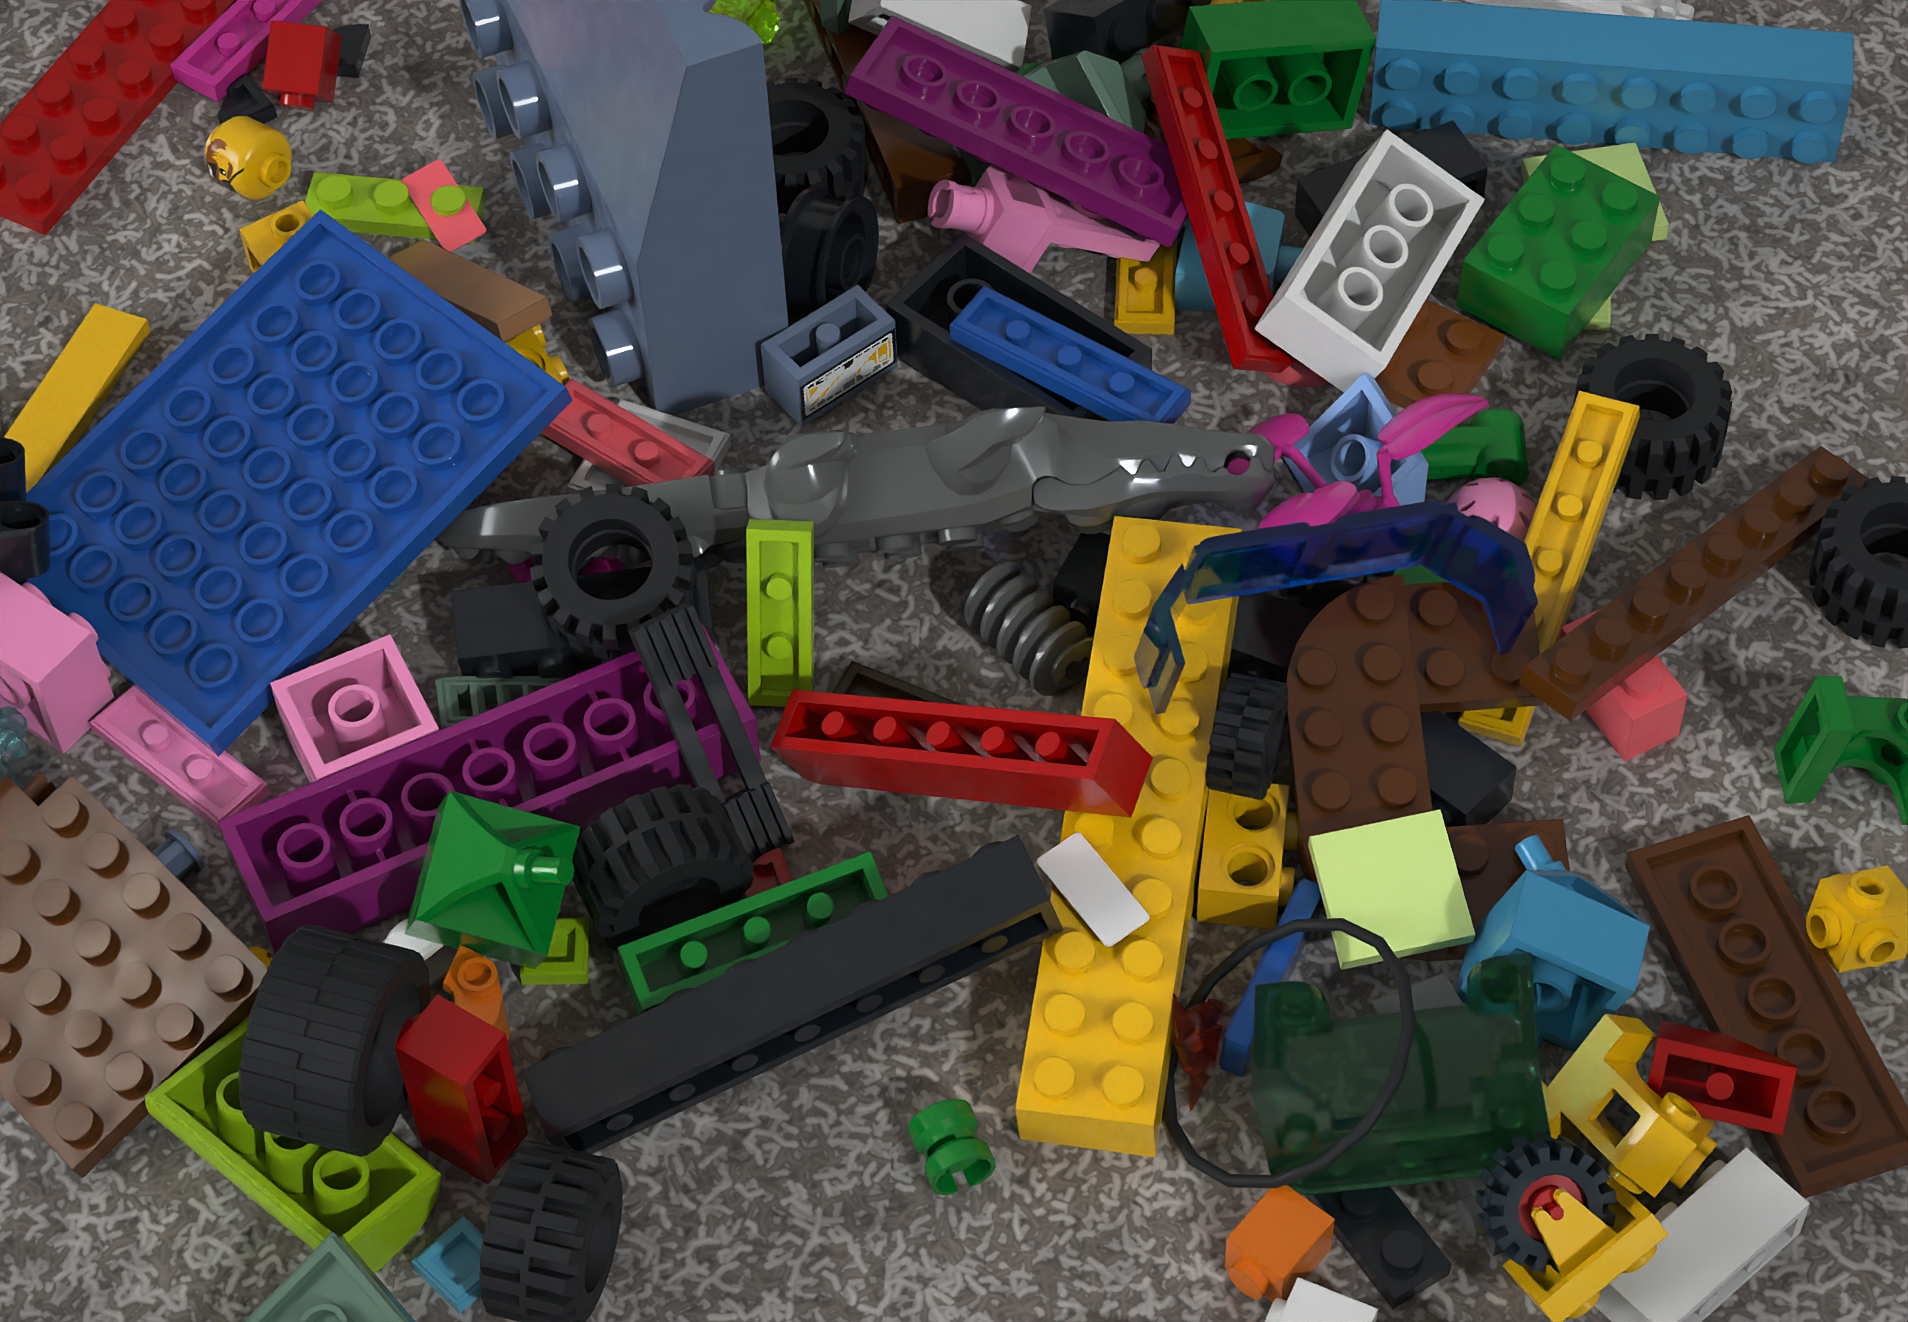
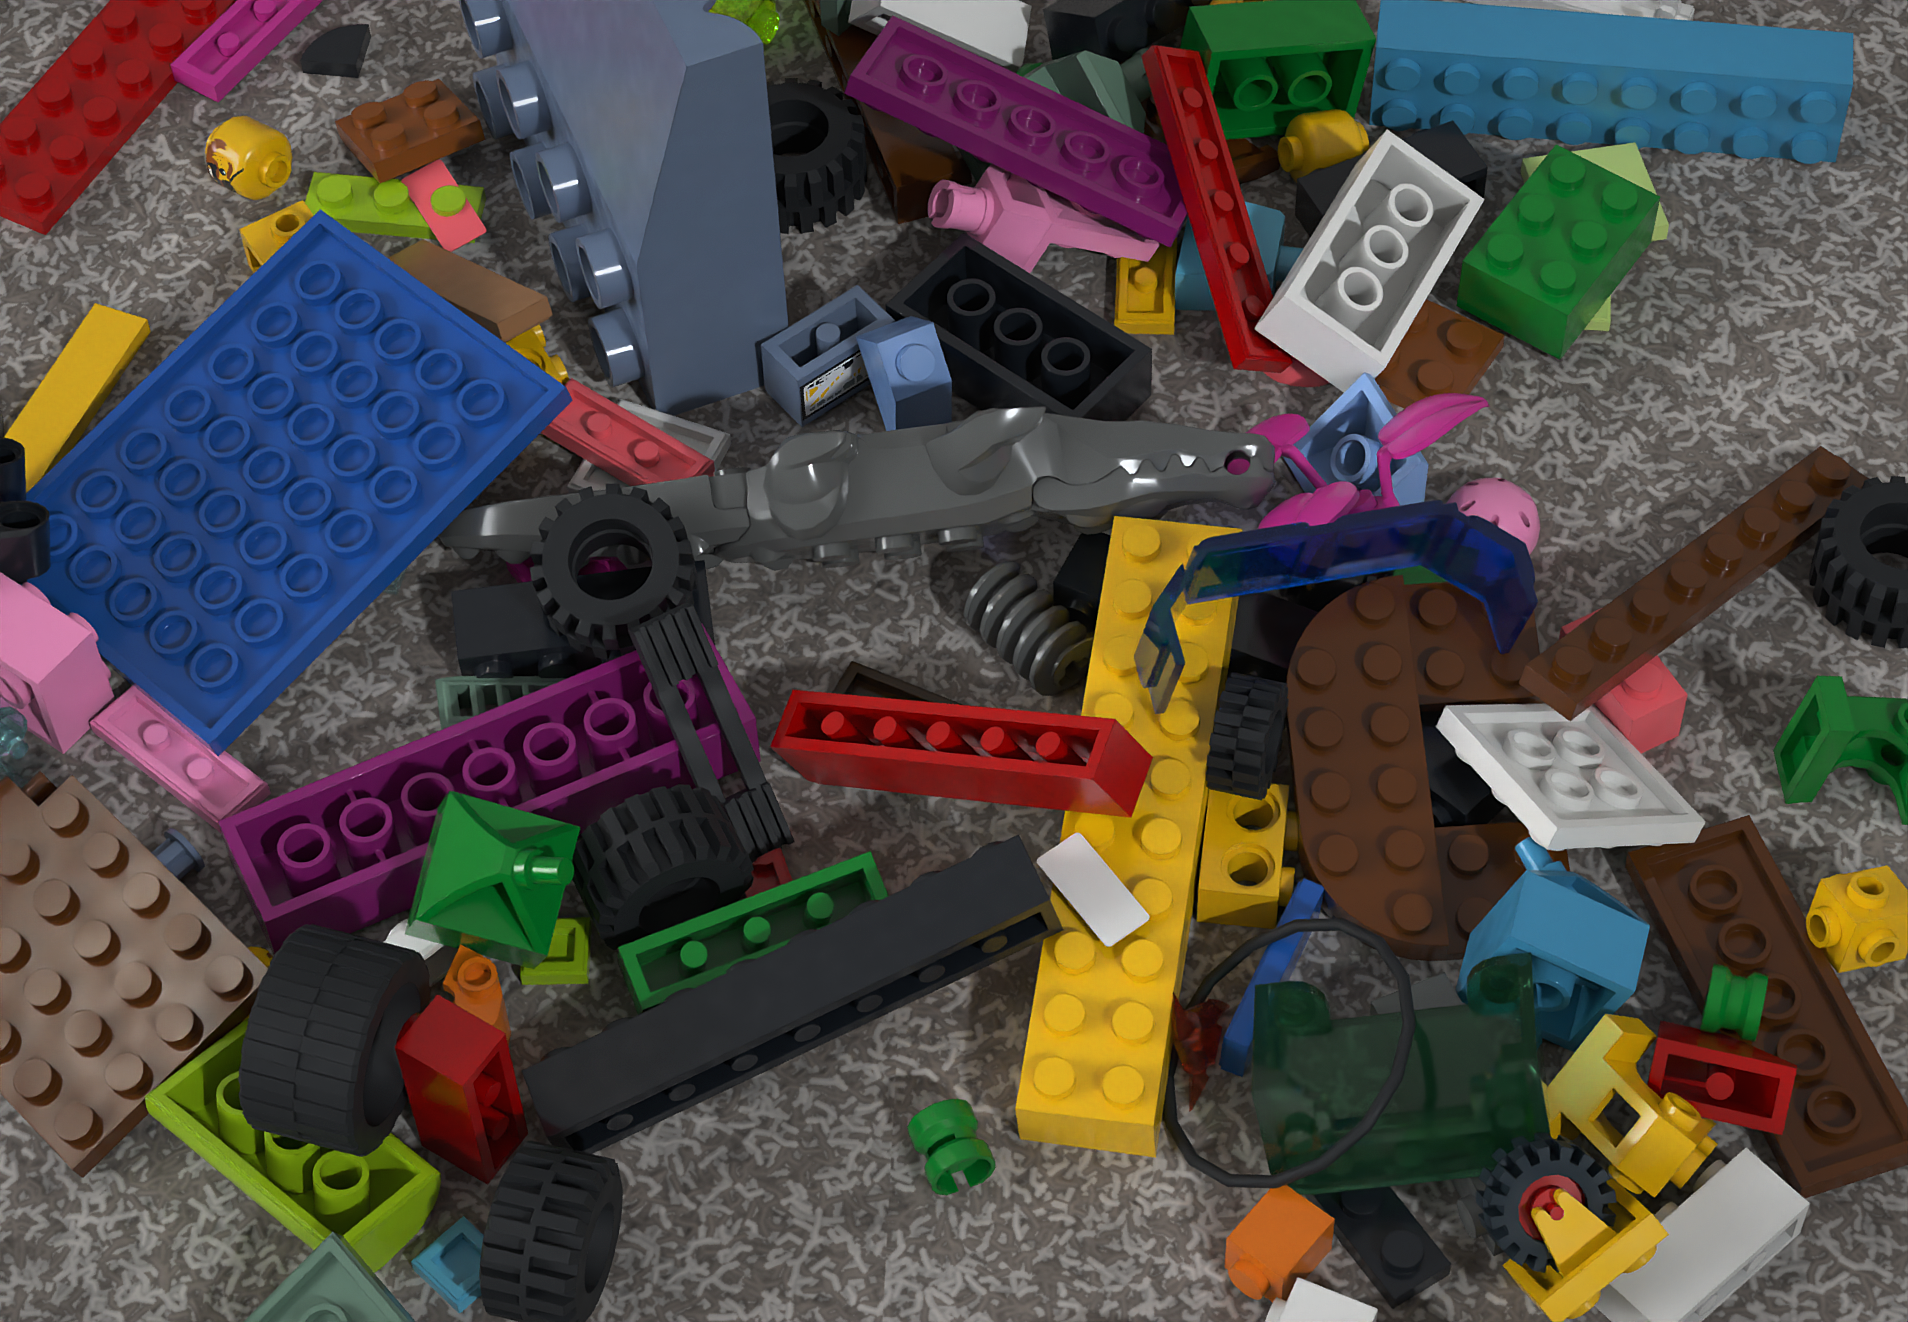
black tile [218,73,277,125] -> none
red brick [262,20,342,111] -> none
bright pink brick [270,634,440,783] -> none
lime plate [746,519,814,707] -> none
black wheel [778,186,879,316] -> none
blue tile [950,286,1191,424] -> none
yellowish green tile [1308,809,1476,970] -> none
green piece [1421,409,1529,486] -> none
yellow tile [1458,391,1640,747] -> none
black tyre [1573,334,1733,500] -> none
none -> dark orange plate [335,79,486,183]
none -> medium blue slope [856,316,952,431]
none -> yellow head [1278,109,1369,183]
none -> white plate [1436,703,1706,851]
none -> green wheel [1700,963,1769,1042]

